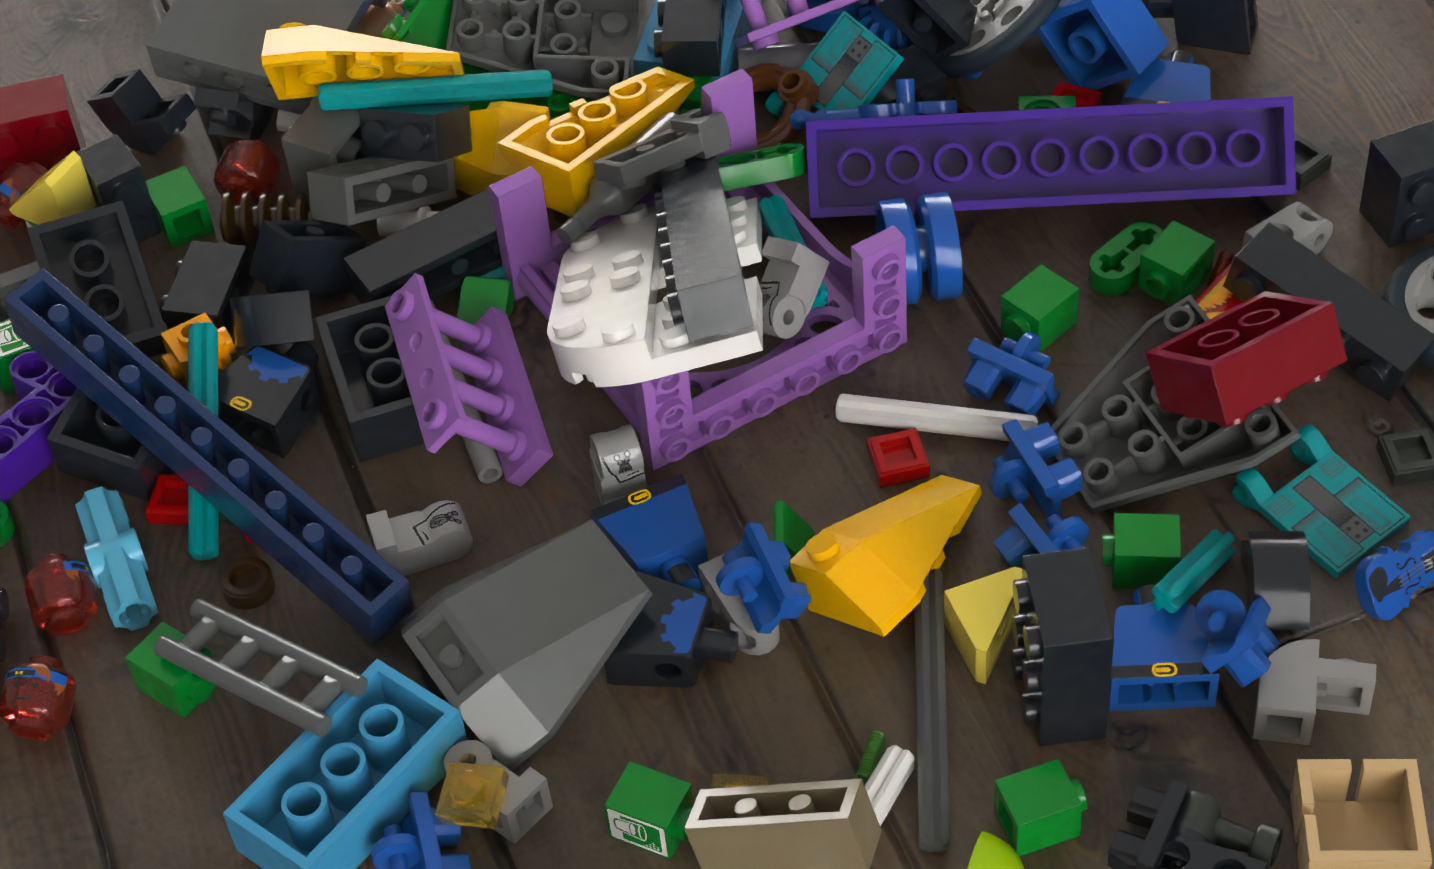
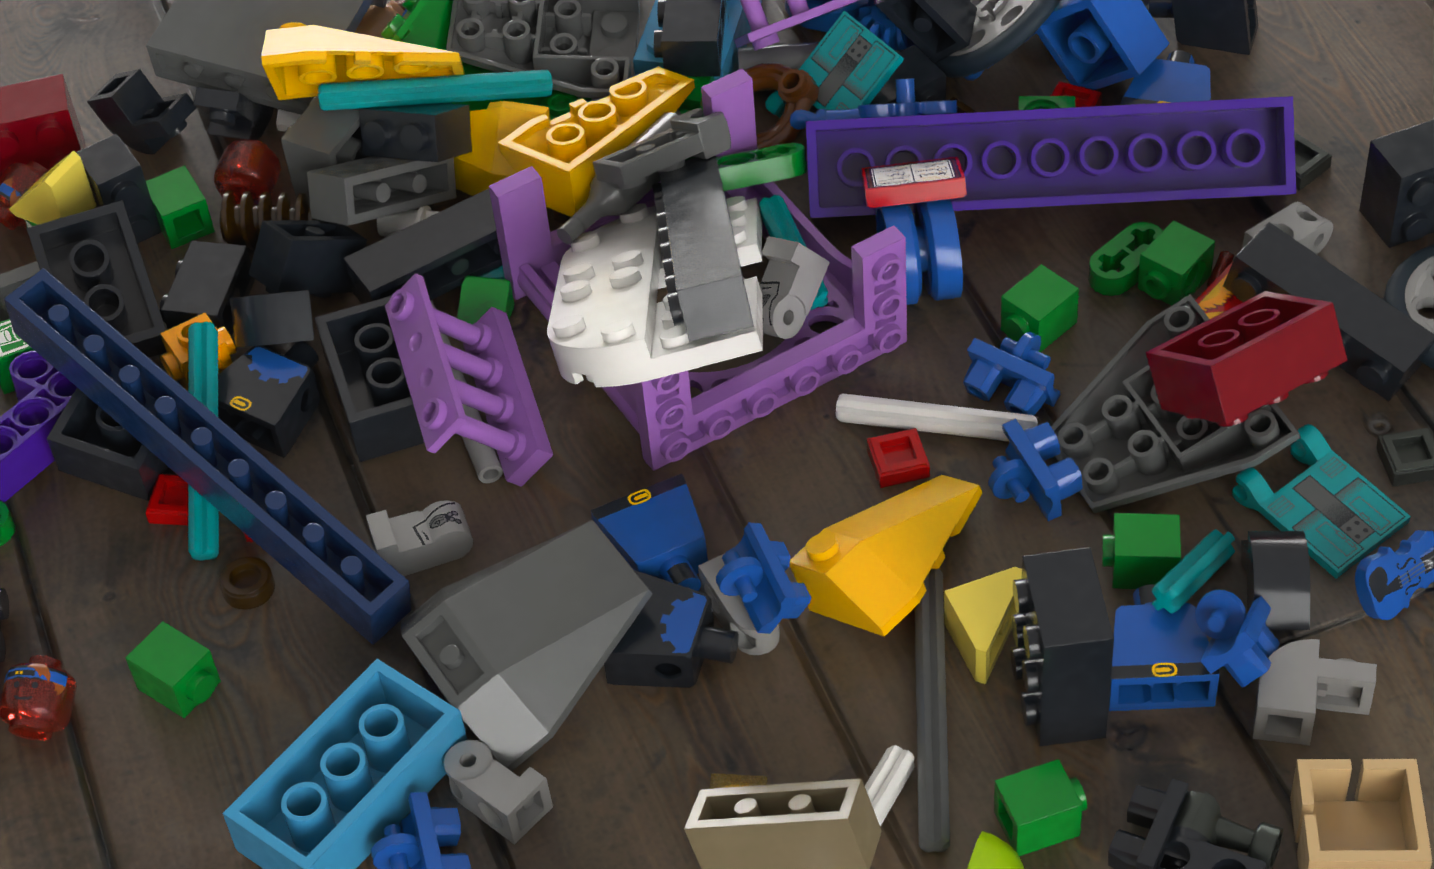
clear red head [24,553,99,636] -> none
medium azure piece [75,486,159,631] -> none
dark grey bar [154,598,368,737] -> none
clear yellow plate [435,762,509,829] -> none
light grey leg [589,424,647,505] -> none
green brick [604,761,694,860] -> none
green slope [773,501,815,575] -> none
bright green leg [855,731,886,785] -> none
blue hips [993,503,1089,568] -> none
none -> tile [861,156,967,208]

